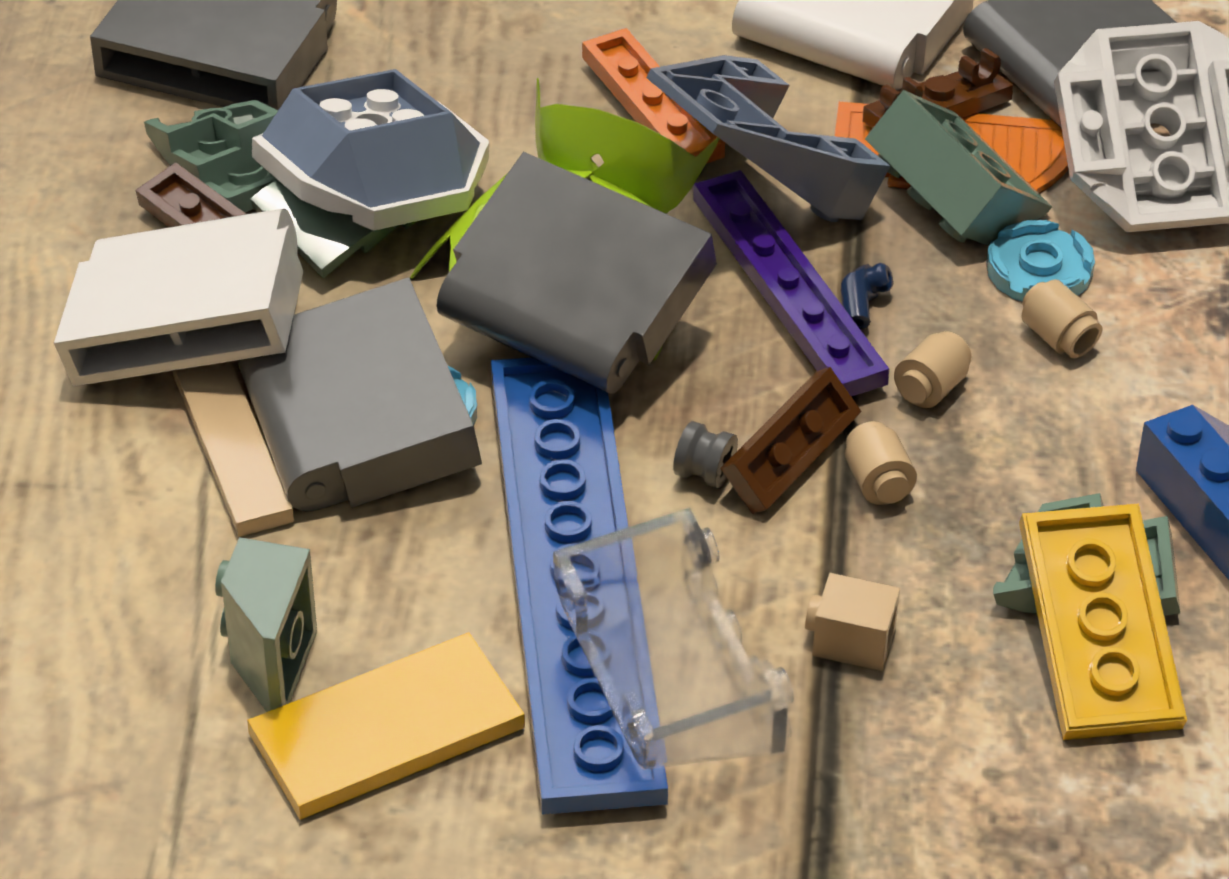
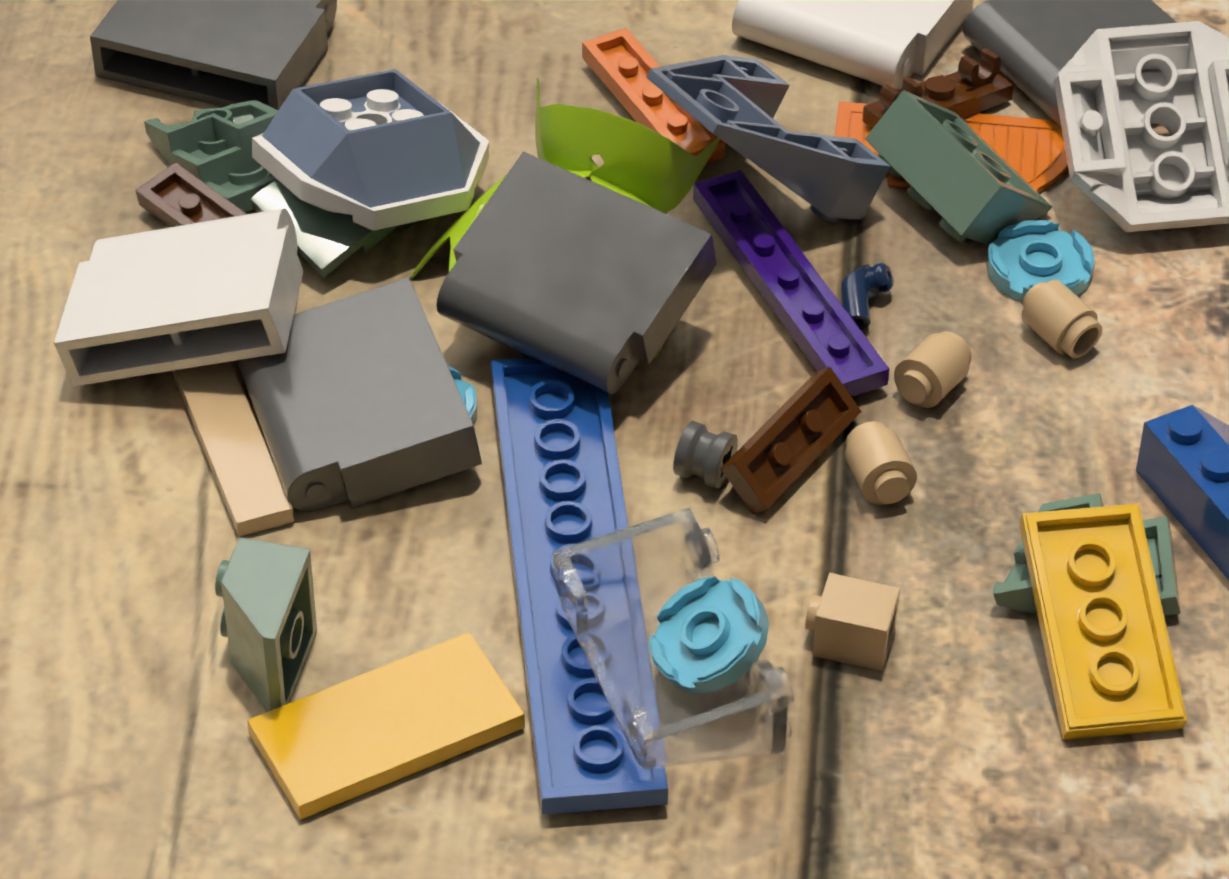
none -> medium azure tile [649,576,769,694]

